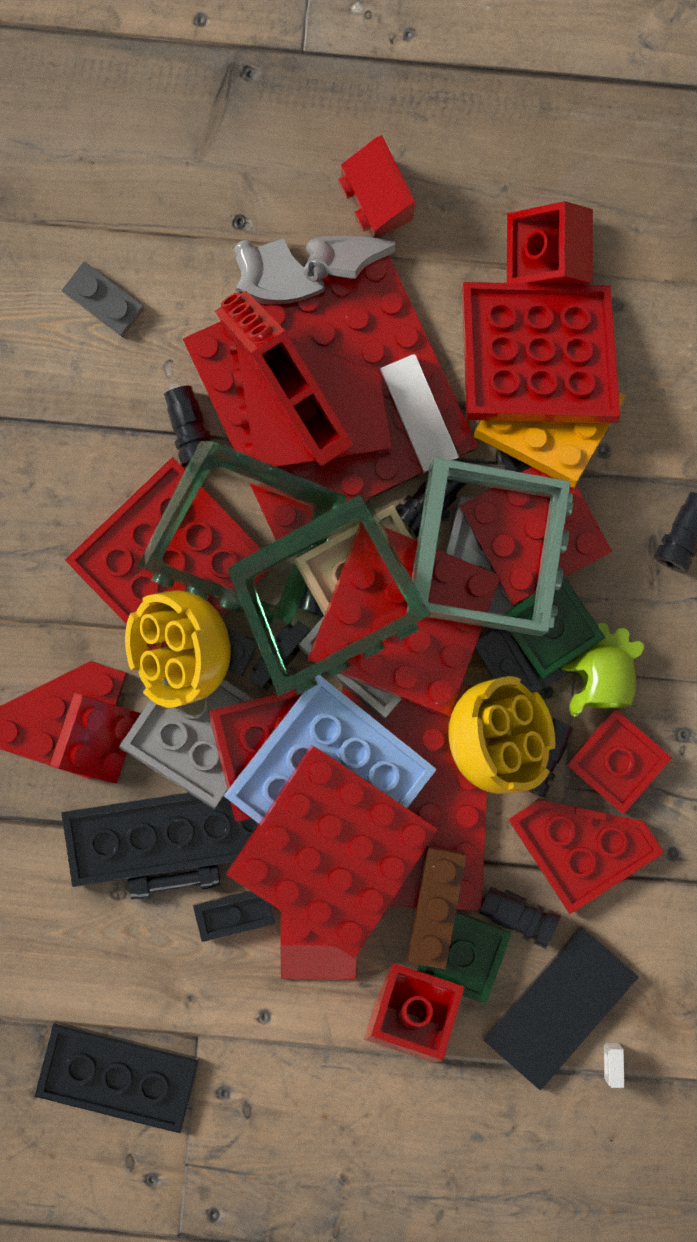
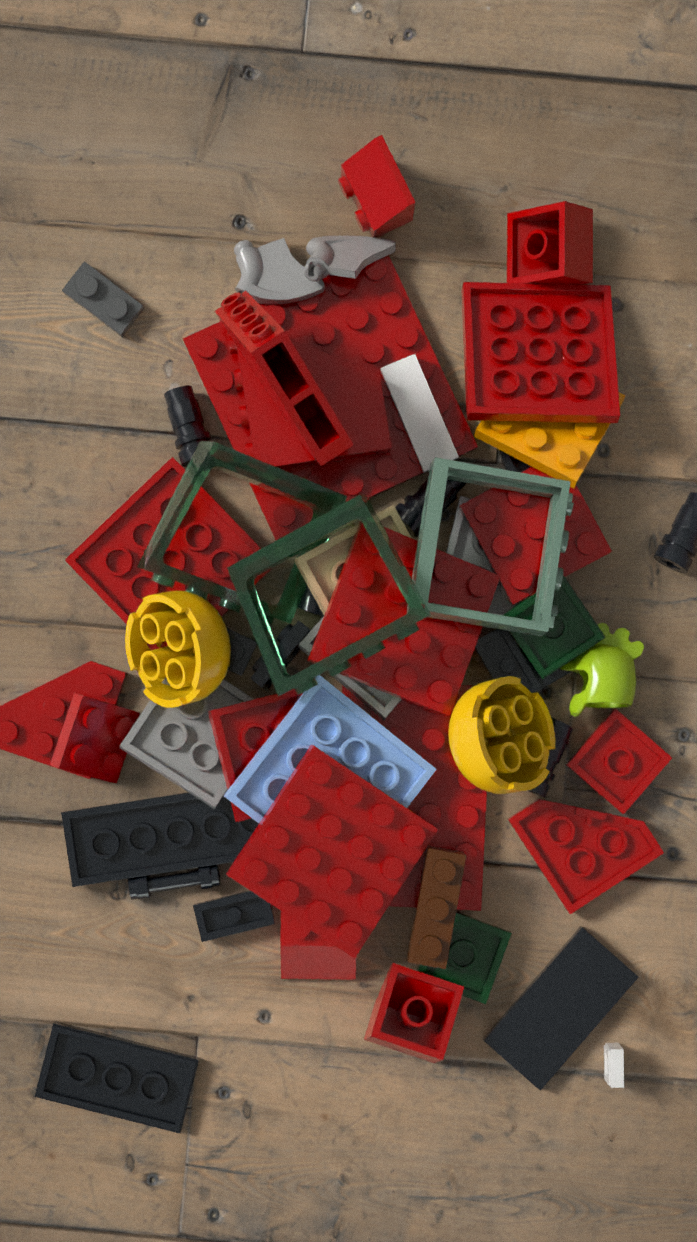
black axle [479,886,561,949] -> none

